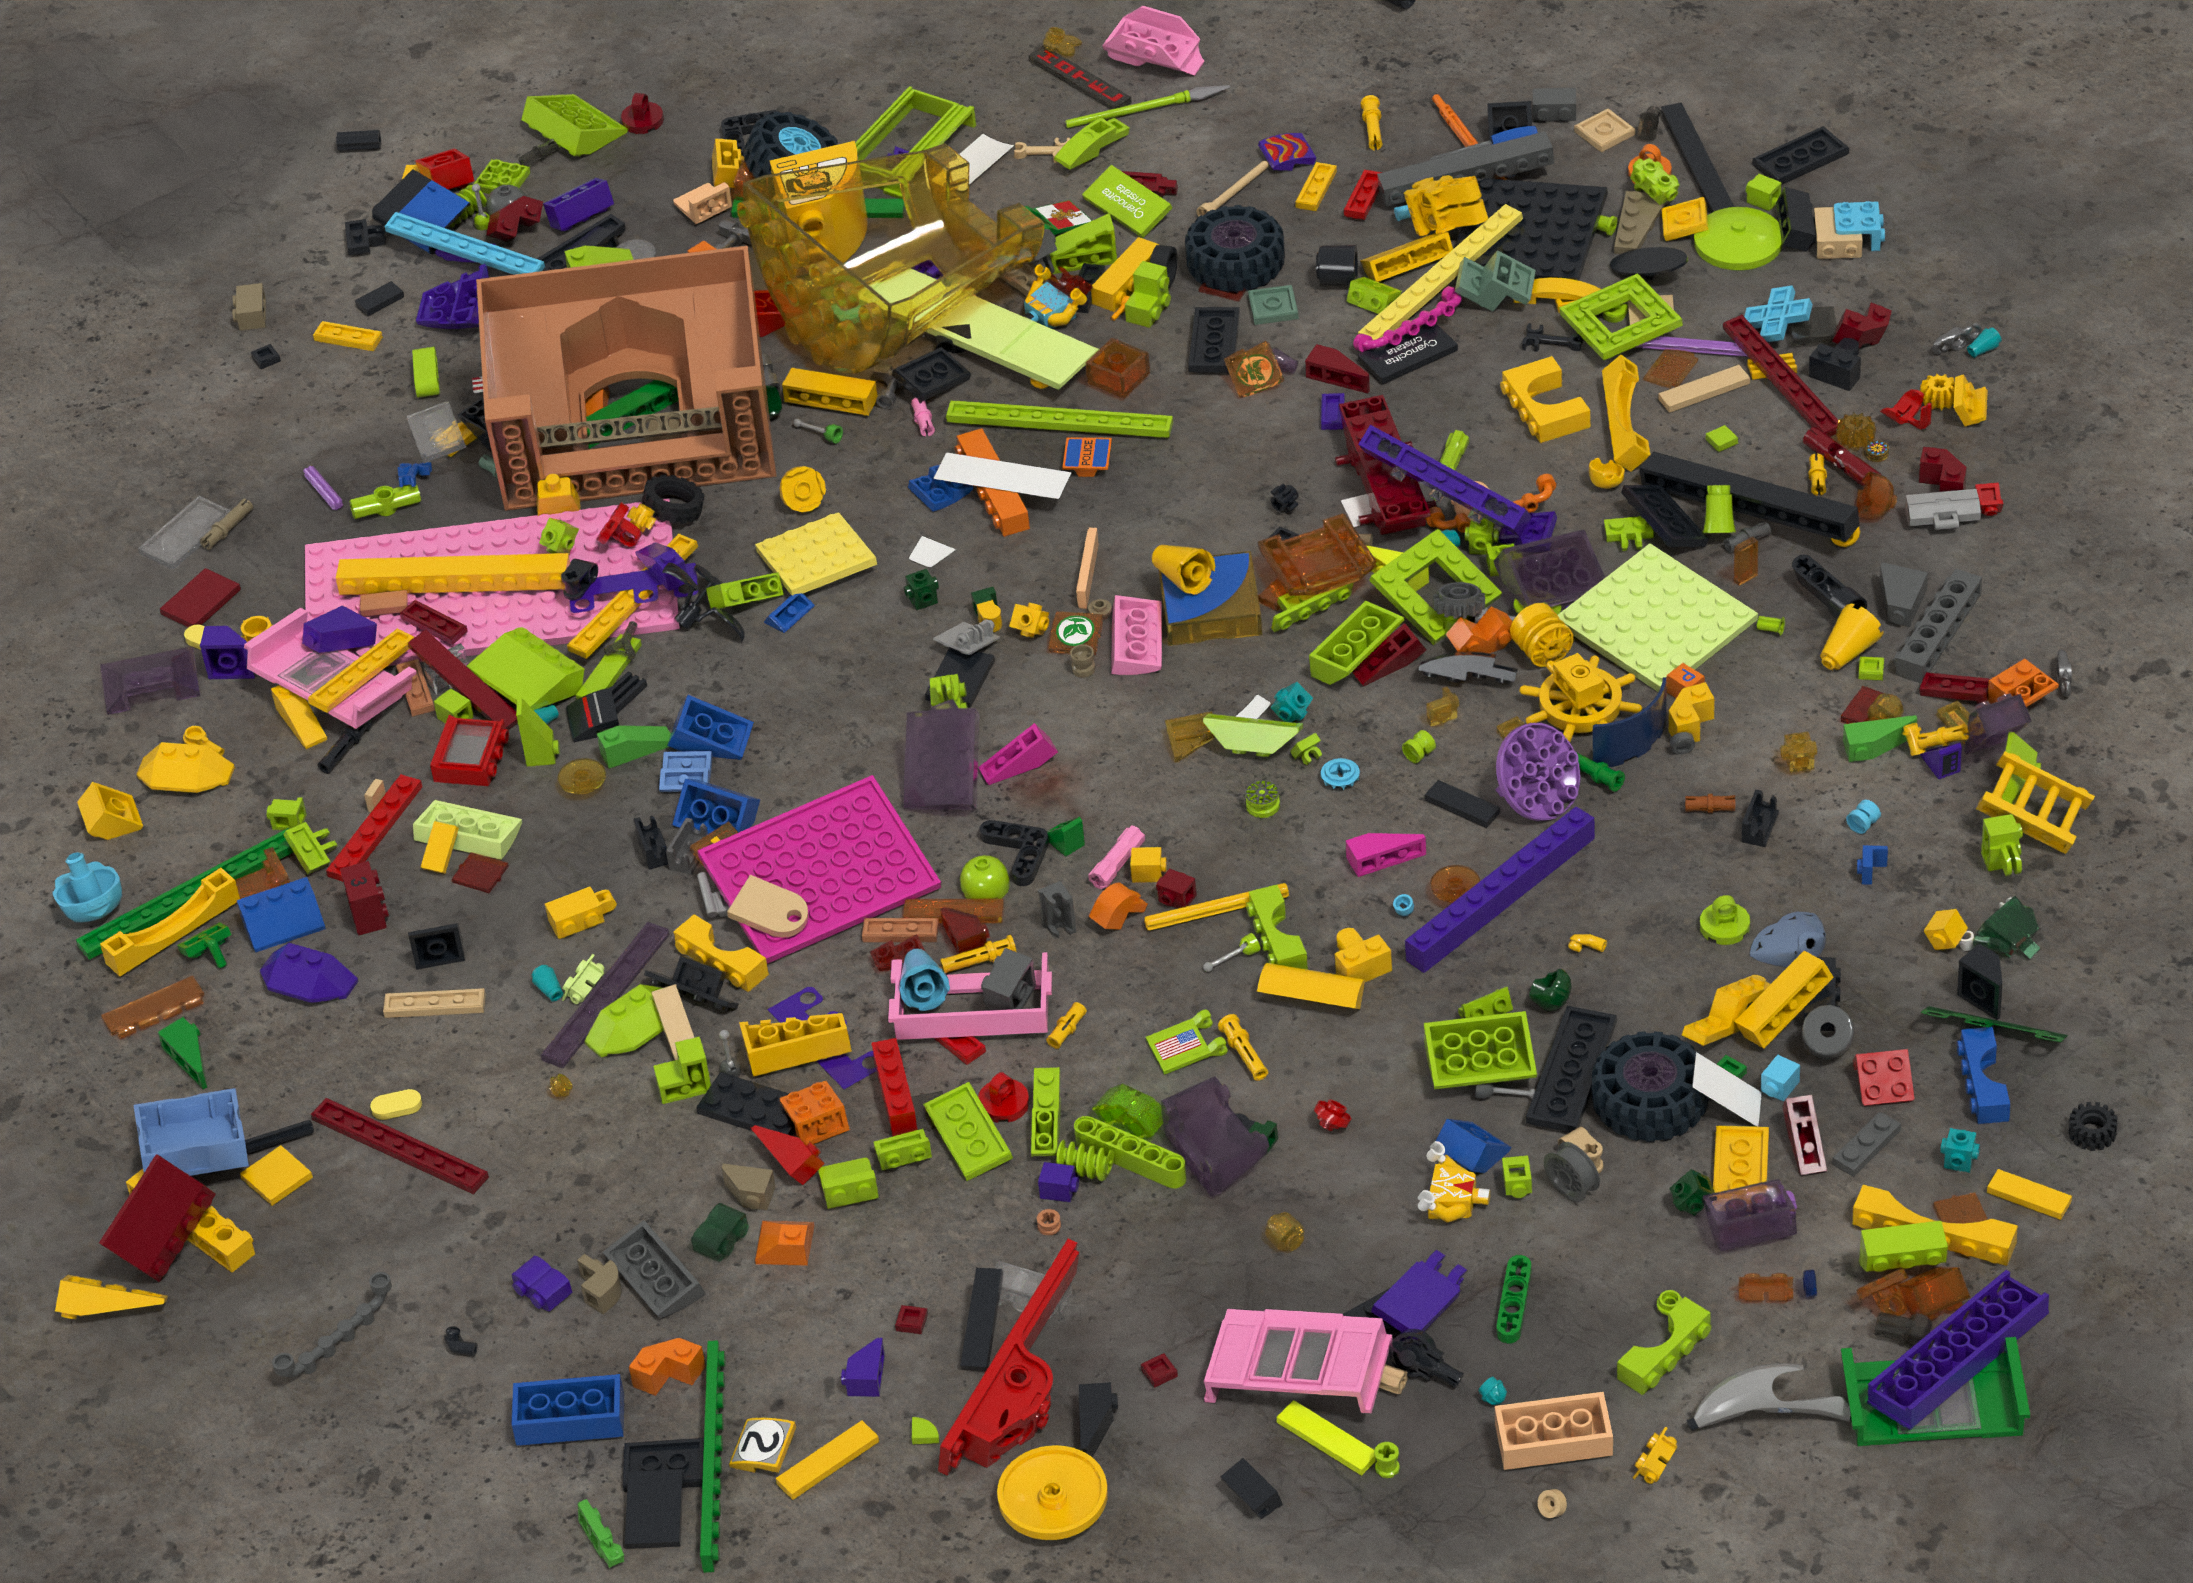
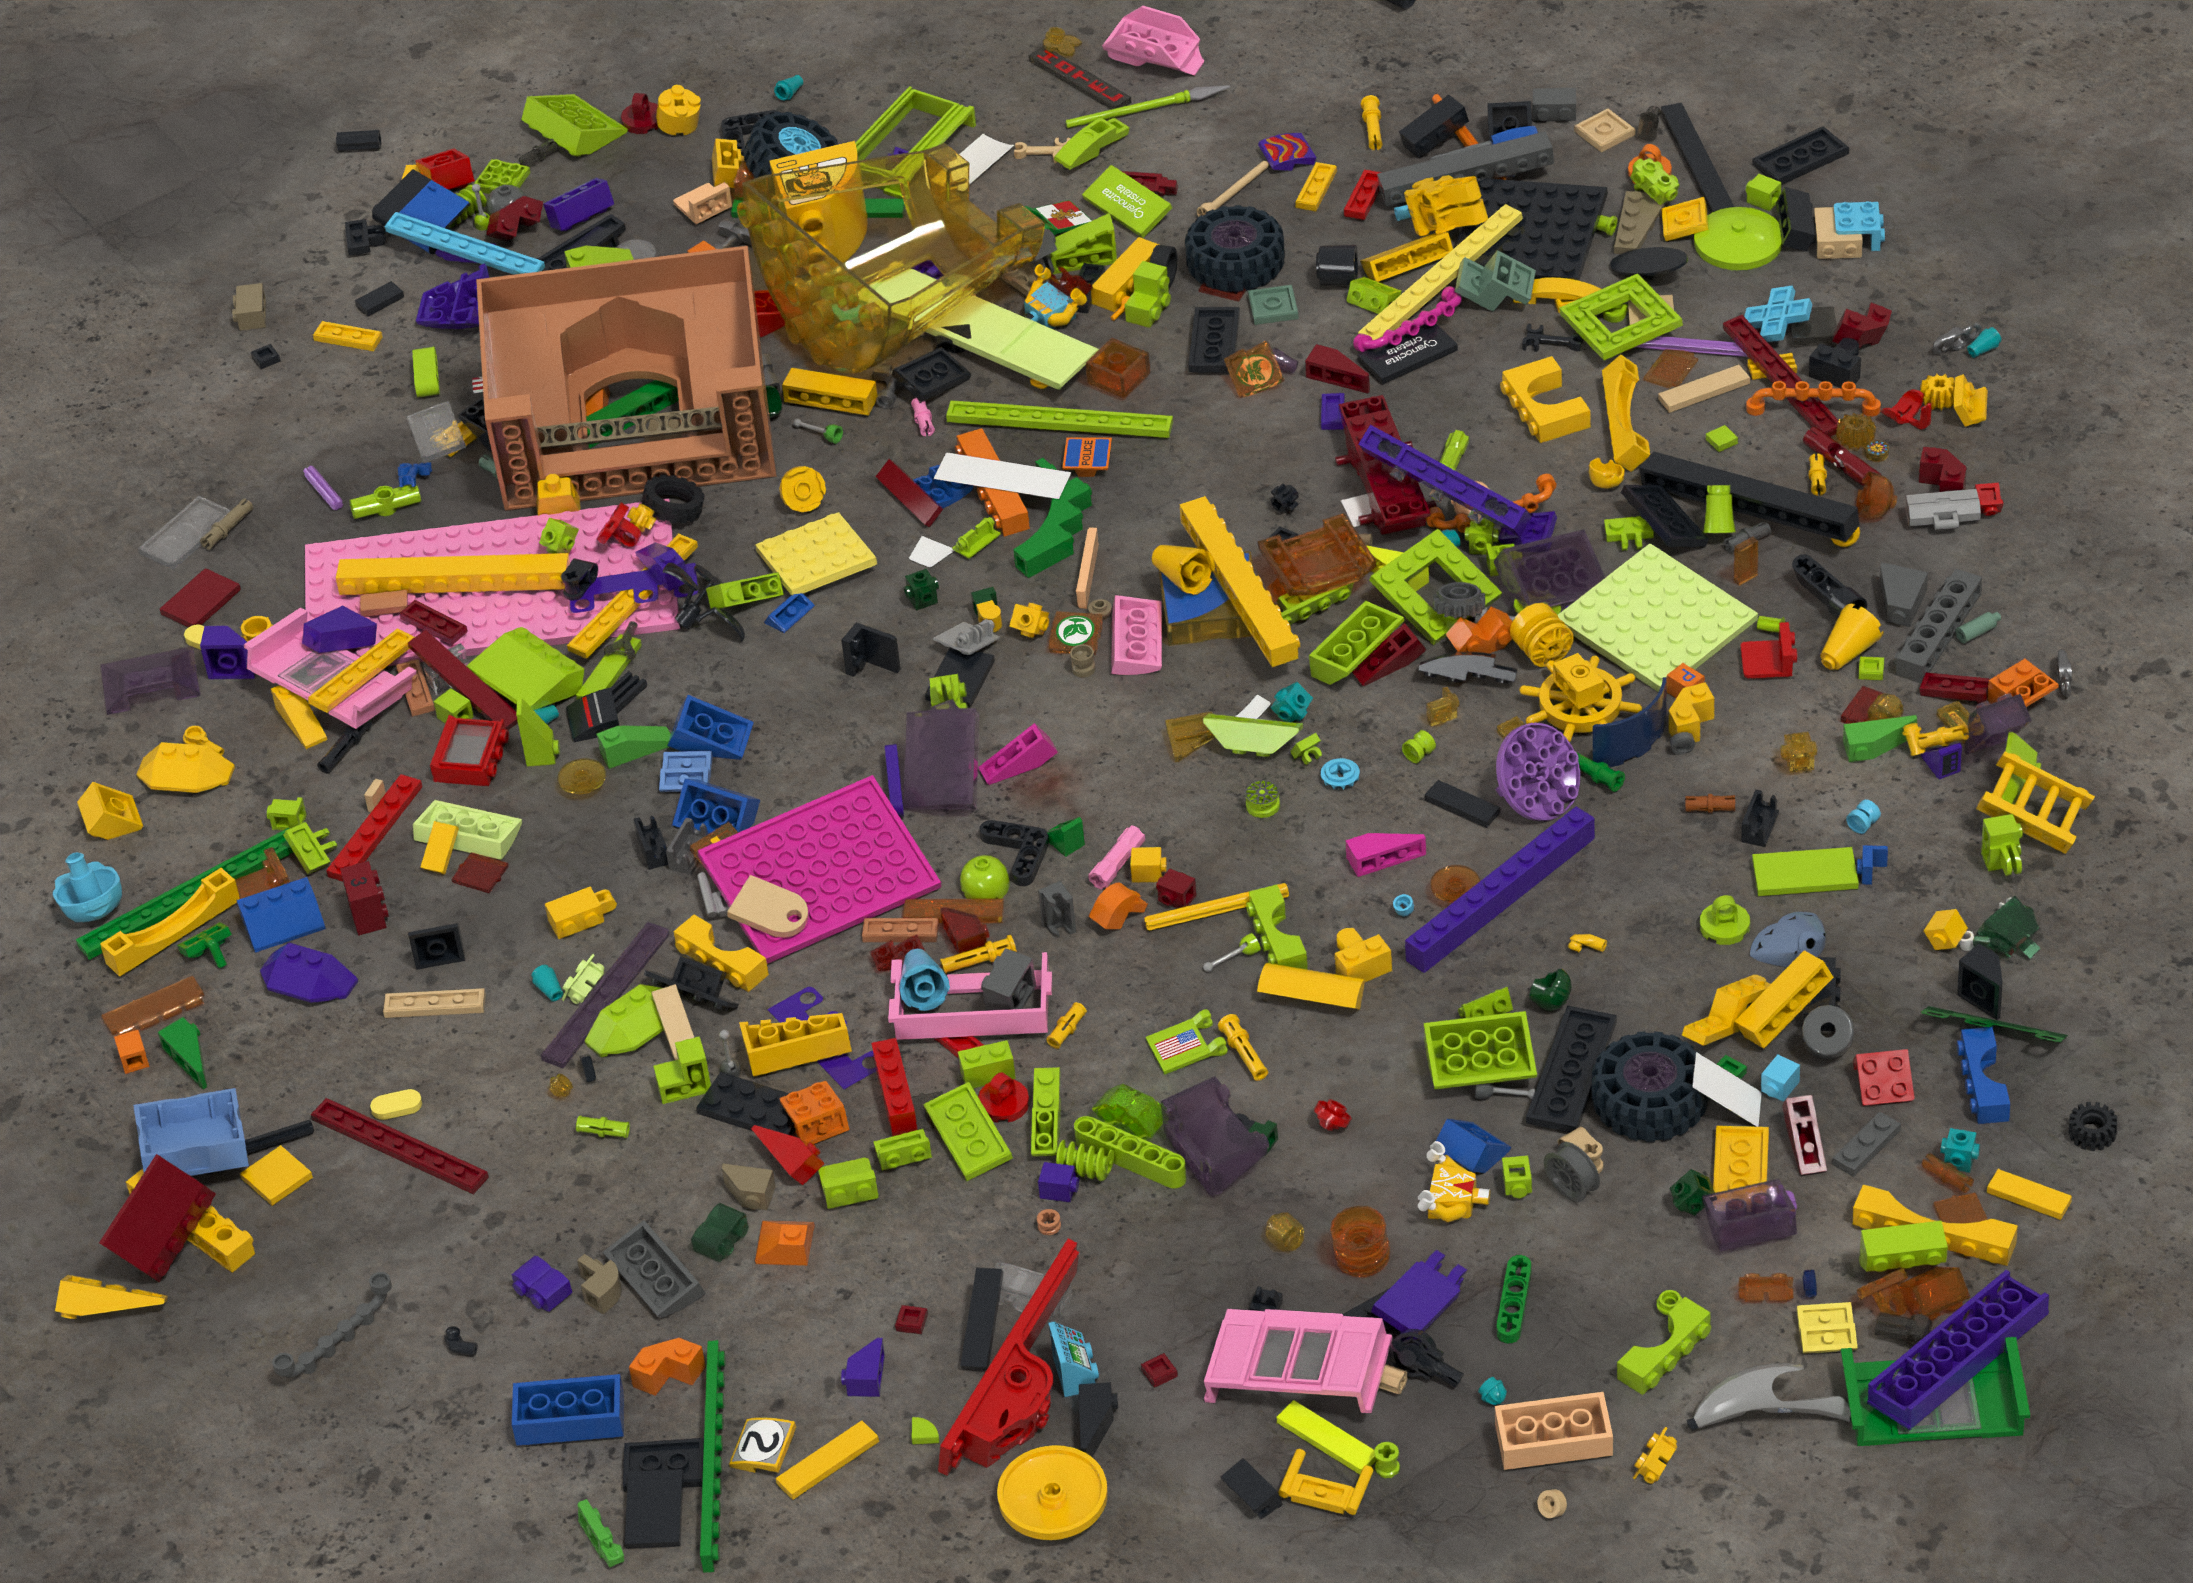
none -> orange brick [114,1030,150,1074]
none -> lime pin [576,1115,630,1138]
none -> black tile [579,1054,596,1082]
none -> yellow brick [656,85,701,135]
none -> teal cone [774,75,804,100]
none -> black bracket [841,622,901,677]
none -> dark red tile [875,459,943,527]
none -> dark purple beam [885,744,904,817]
none -> lime hinge [952,517,1001,559]
none -> lime brick [958,1040,1016,1089]
none -> green arch [1013,458,1092,578]
none -> medium azure slope [1049,1322,1099,1397]
none -> yellow brick [1179,496,1300,667]
none -> black tile [1249,1286,1283,1311]
none -> yellow plate [1278,1449,1374,1515]
none -> clear orange wheel [1330,1206,1391,1277]
none -> black brick [1399,95,1469,158]
none -> red bracket [1741,622,1797,678]
none -> orange bar [1746,381,1881,417]
none -> lime tile [1752,847,1859,896]
none -> light yellow slope [1796,1302,1858,1354]
none -> clear orange pin [1922,1153,1974,1193]
none -> sand green cylinder [1955,612,2001,644]

